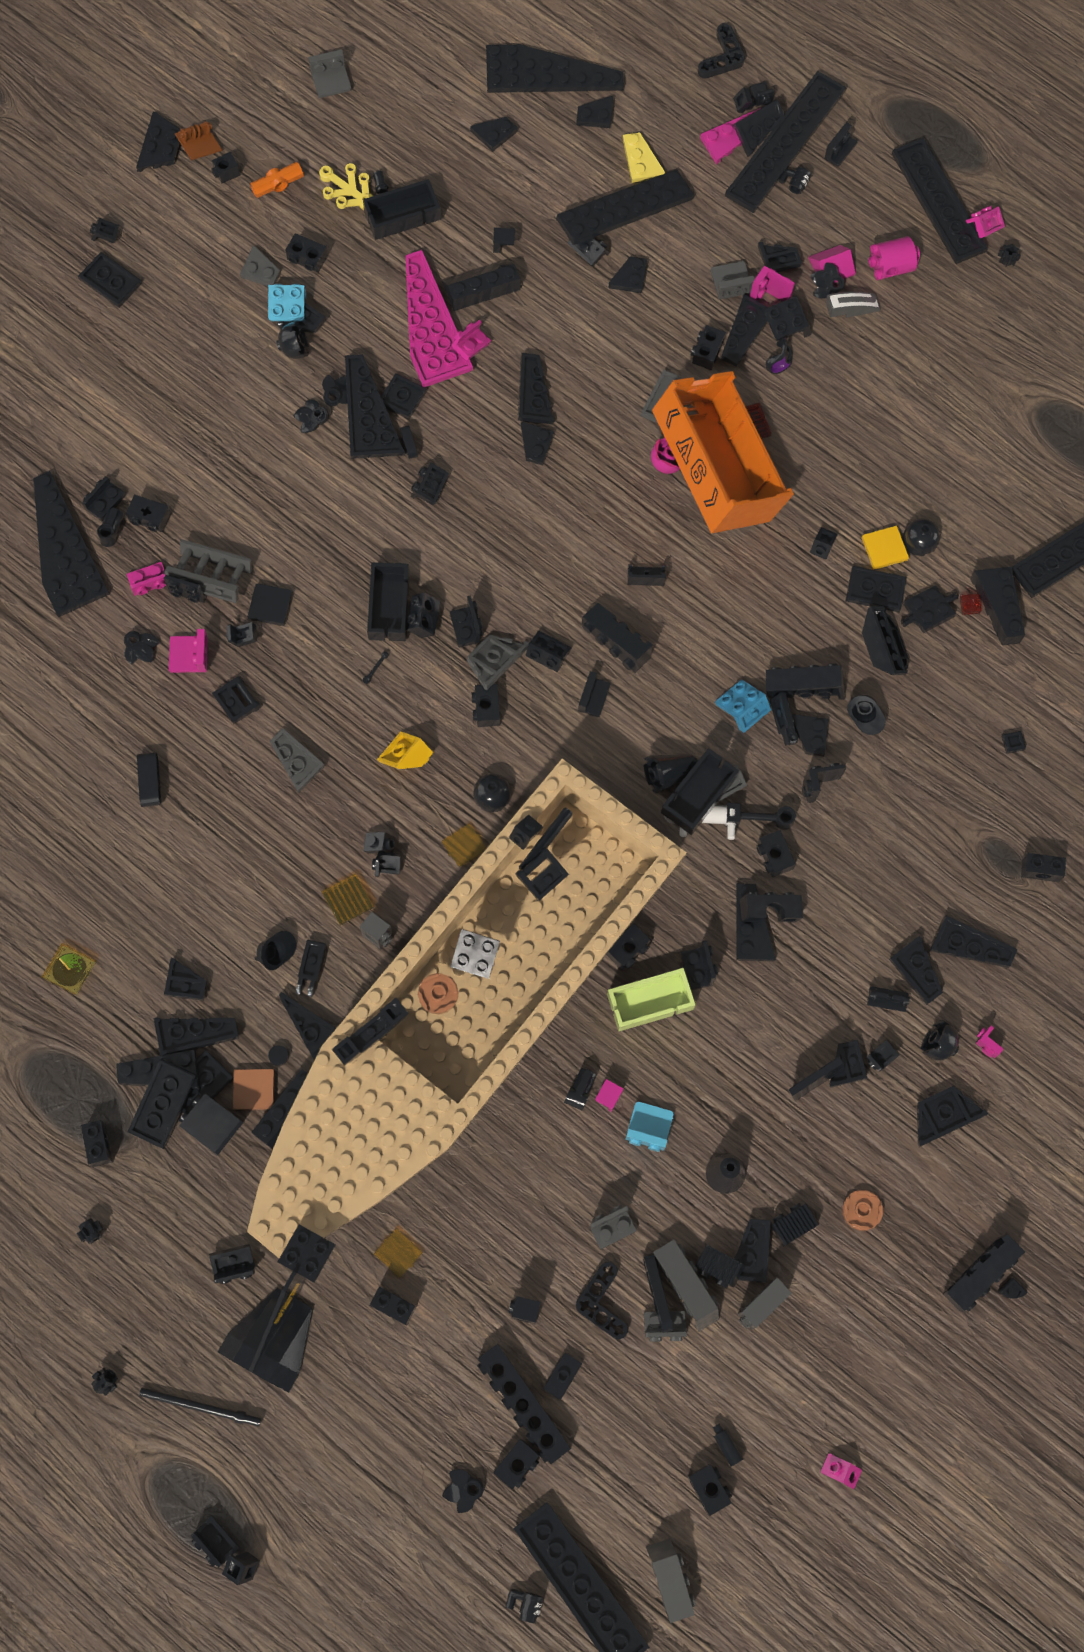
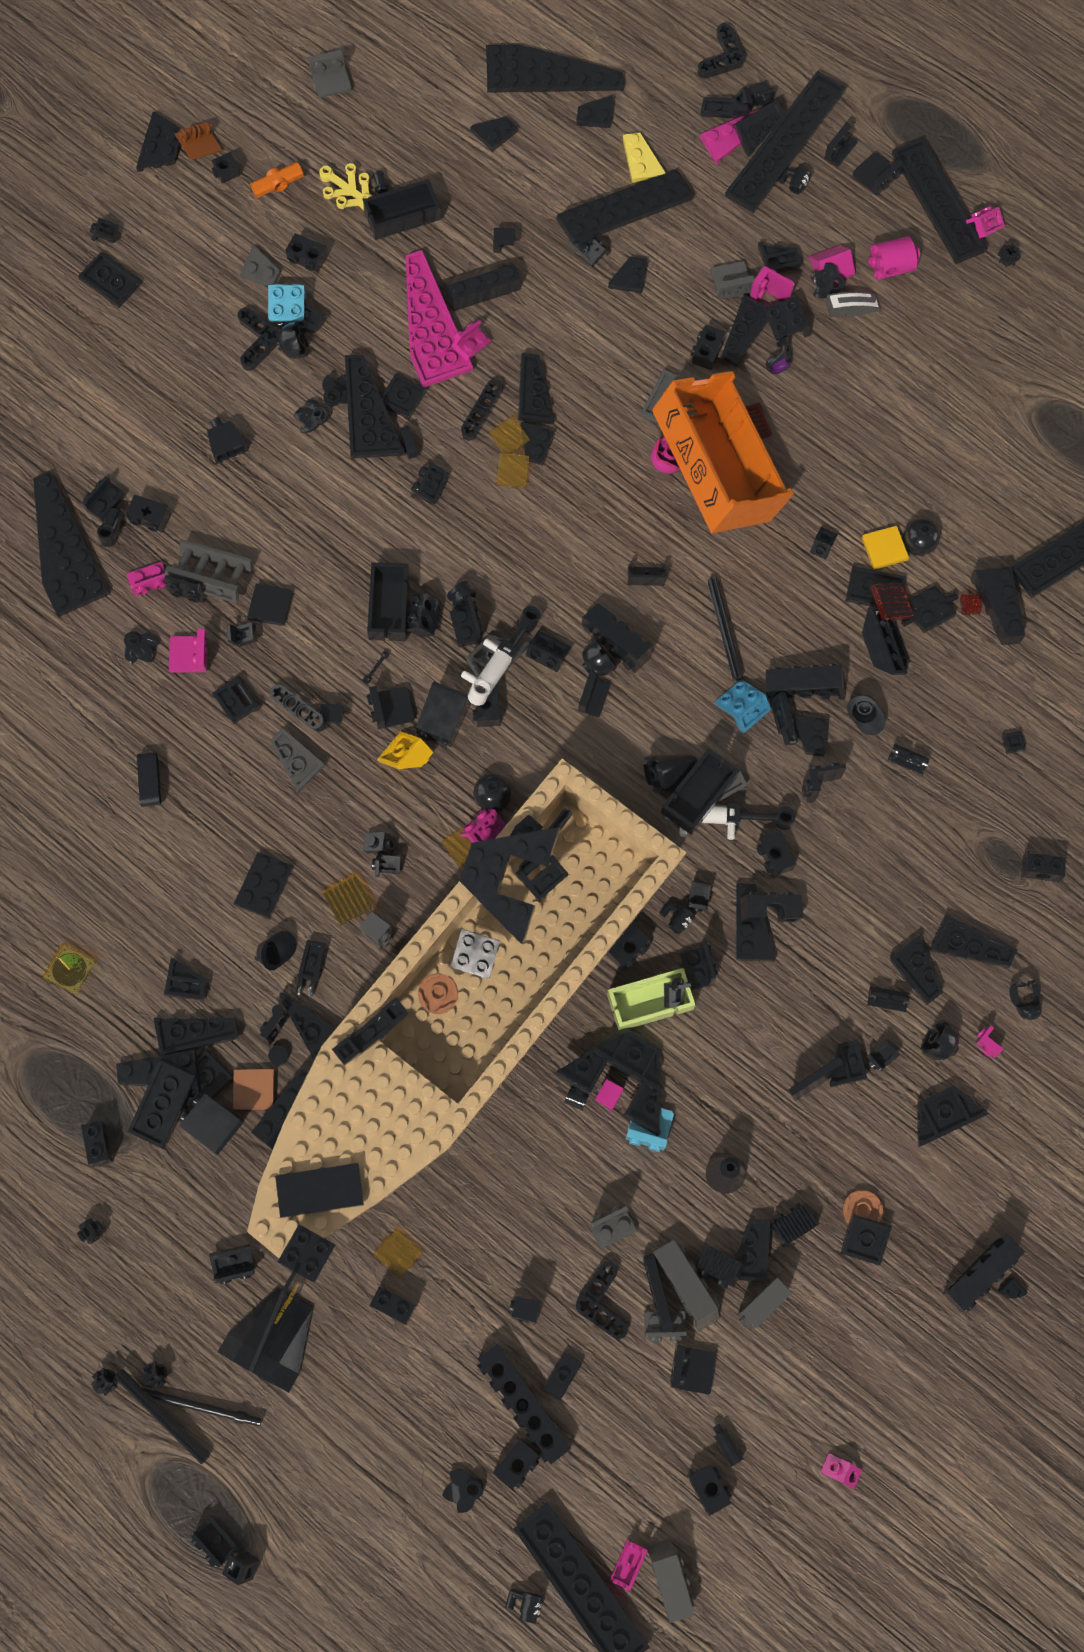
none -> black axle [114,1369,210,1464]
none -> black gear [141,1361,168,1390]
none -> black torso [207,417,248,464]
none -> black plate [234,852,294,920]
none -> black beam [238,307,279,371]
none -> black plate [260,1005,288,1046]
none -> black beam [270,684,327,732]
none -> black tile [275,1163,364,1218]
none -> black panel [319,704,344,728]
none -> black bracket [367,686,414,730]
none -> black slope [416,681,469,747]
none -> black wheel [447,581,476,609]
none -> dark pink bracket [460,809,506,843]
none -> black wing [460,828,560,944]
none -> black beam [461,379,503,441]
none -> white piece [461,606,541,706]
none -> clear yellow piece [489,416,530,457]
none -> clear yellow piece [496,453,529,488]
none -> black wing [555,1028,661,1137]
none -> black cylinder [582,639,617,676]
none -> dark pink hinge [610,1540,648,1591]
none -> black piece [659,901,695,935]
none -> black bracket [664,978,691,1008]
none -> black bracket [669,1345,716,1395]
none -> black bracket [688,880,712,912]
none -> black hinge [700,97,750,118]
none -> black axle [708,577,743,681]
none -> black tile [840,1214,892,1266]
none -> black bracket [853,153,904,196]
none -> tile [870,583,914,620]
none -> black hinge [887,744,930,776]
none -> black piece [1009,980,1042,1020]

